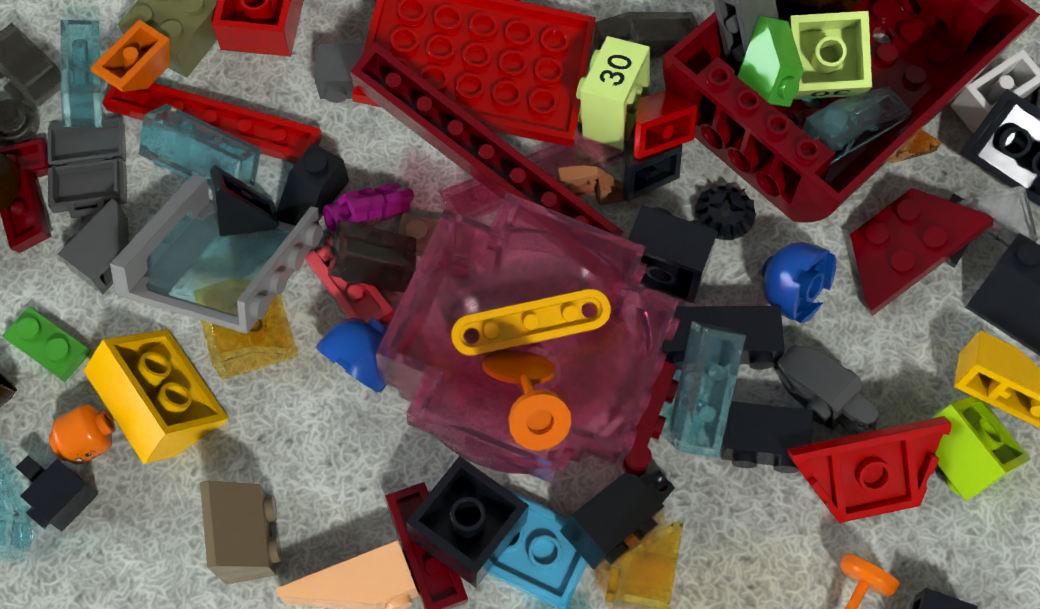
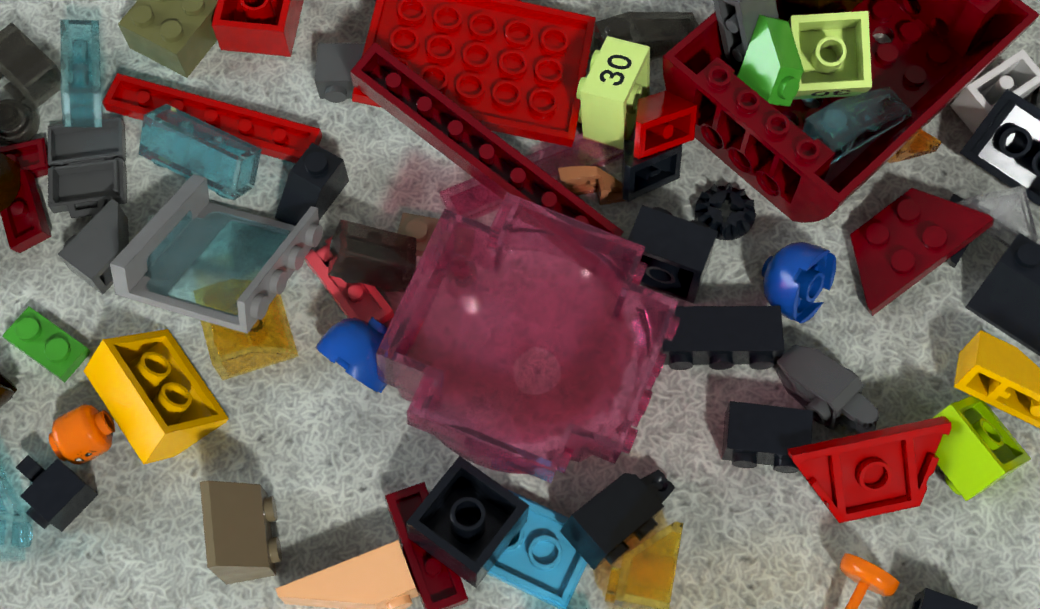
orange slope [91,19,171,92] -> none
black slope [210,165,280,237] -> none
magenta rock [323,183,415,239] -> none
yellow plate [451,289,611,356] -> none
orange piece [482,350,571,451] -> none
dark red plate [622,360,680,477] -> none
clear light blue brick [666,321,746,458] -> none

